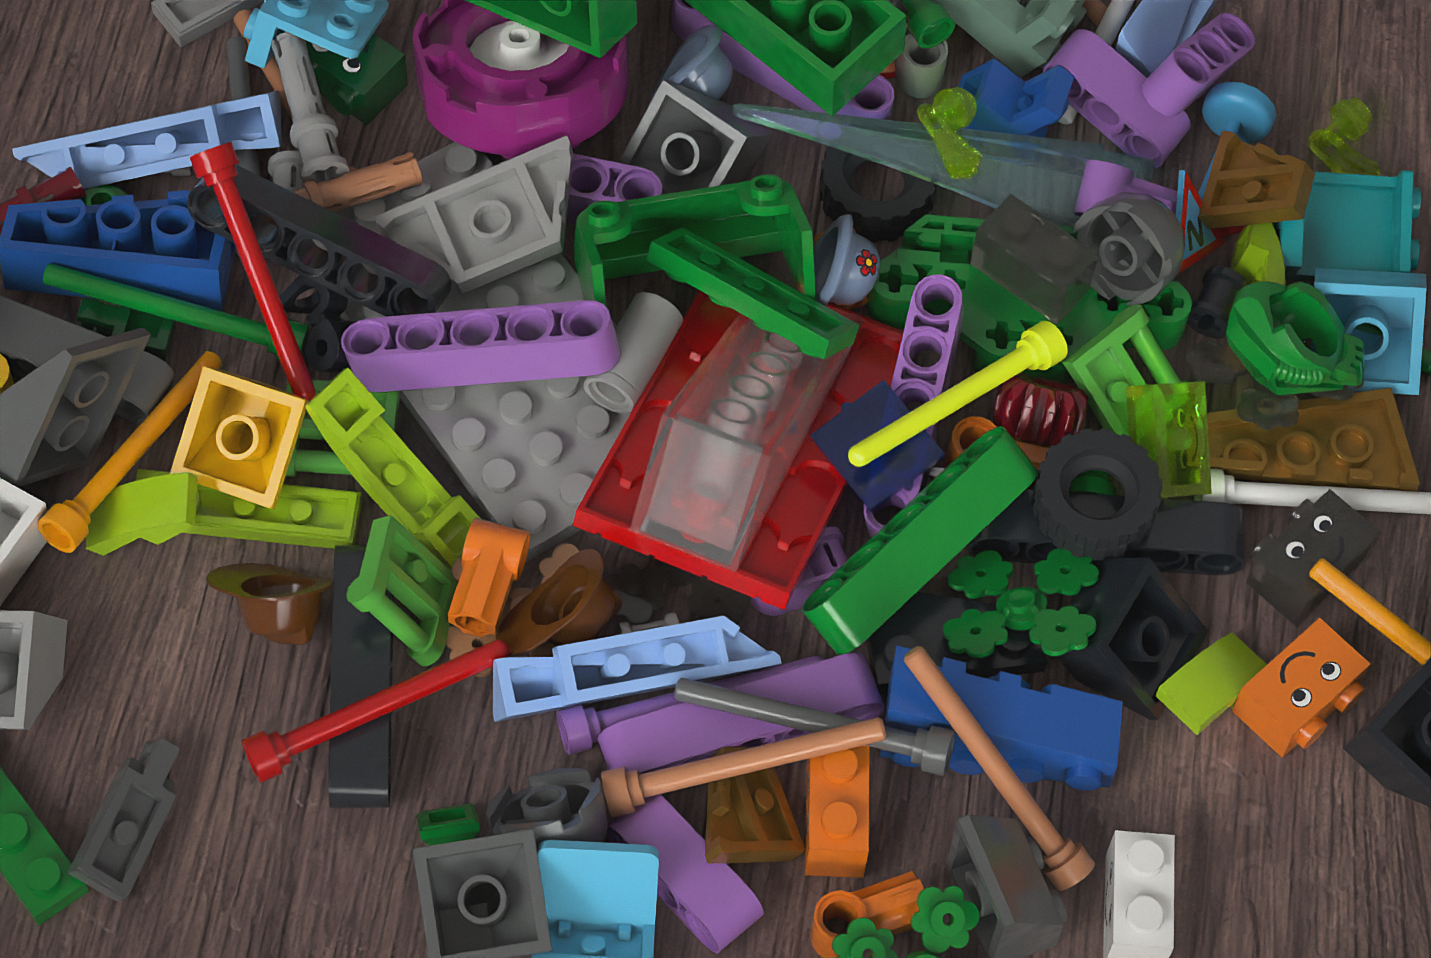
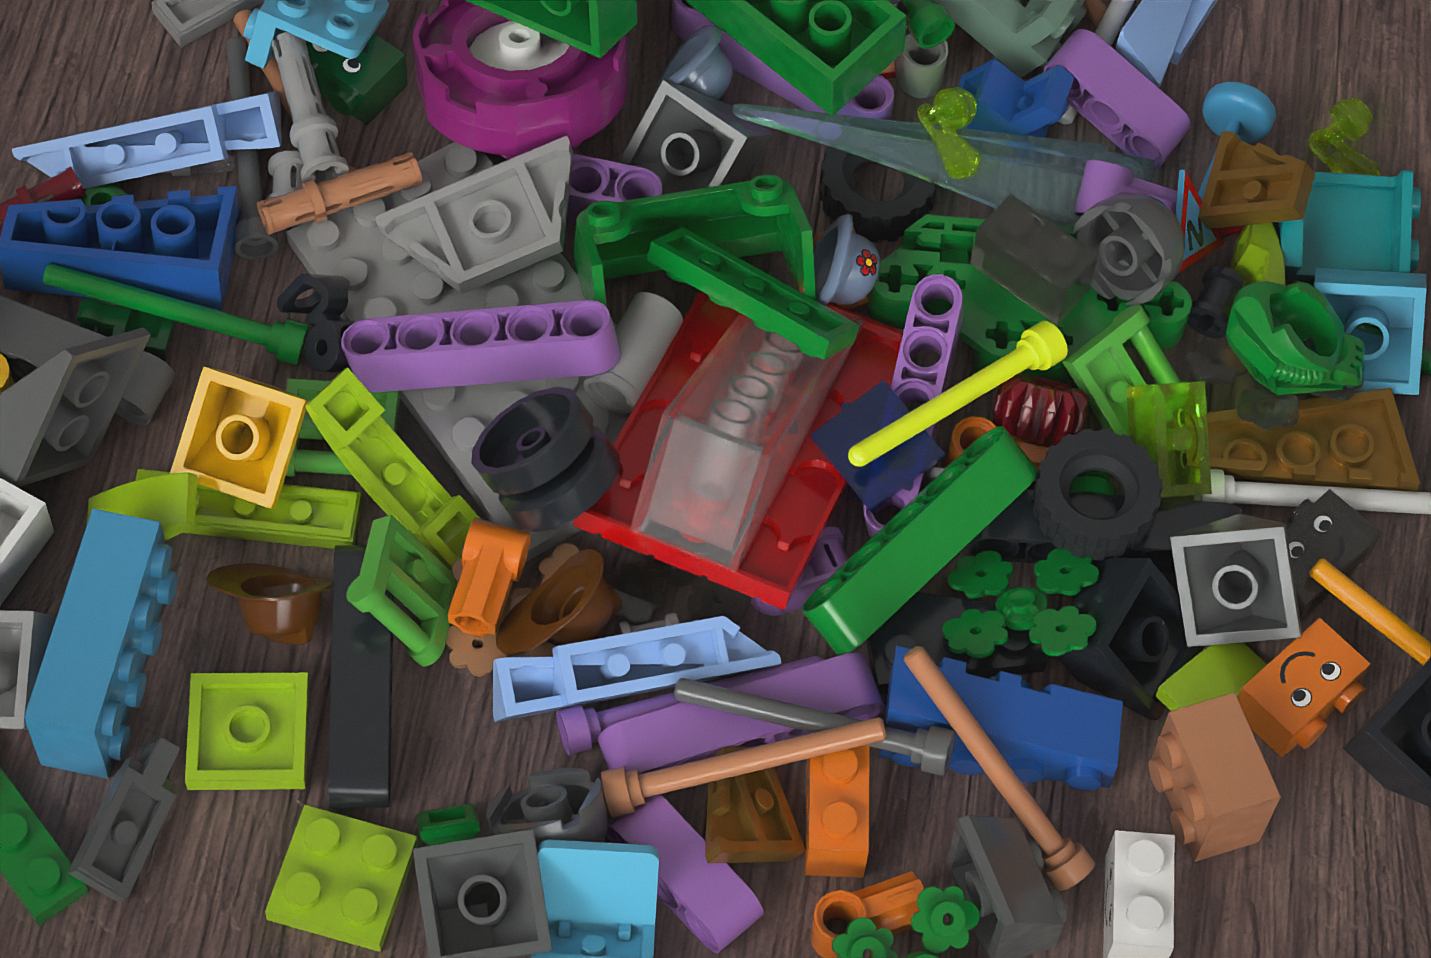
light orange piece [37,351,222,553] -> none
black beam [187,165,452,317] -> none
red piece [189,142,315,402] -> none
red piece [241,640,510,783] -> none
medium lavender beam [1142,12,1255,117] -> none
none -> dark azure brick [24,508,178,779]
none -> lime plate [185,672,309,790]
none -> lime plate [265,805,418,952]
none -> black wheel [471,387,620,532]
none -> nougat brick [1149,692,1281,862]
none -> dark grey slope [1170,514,1302,647]

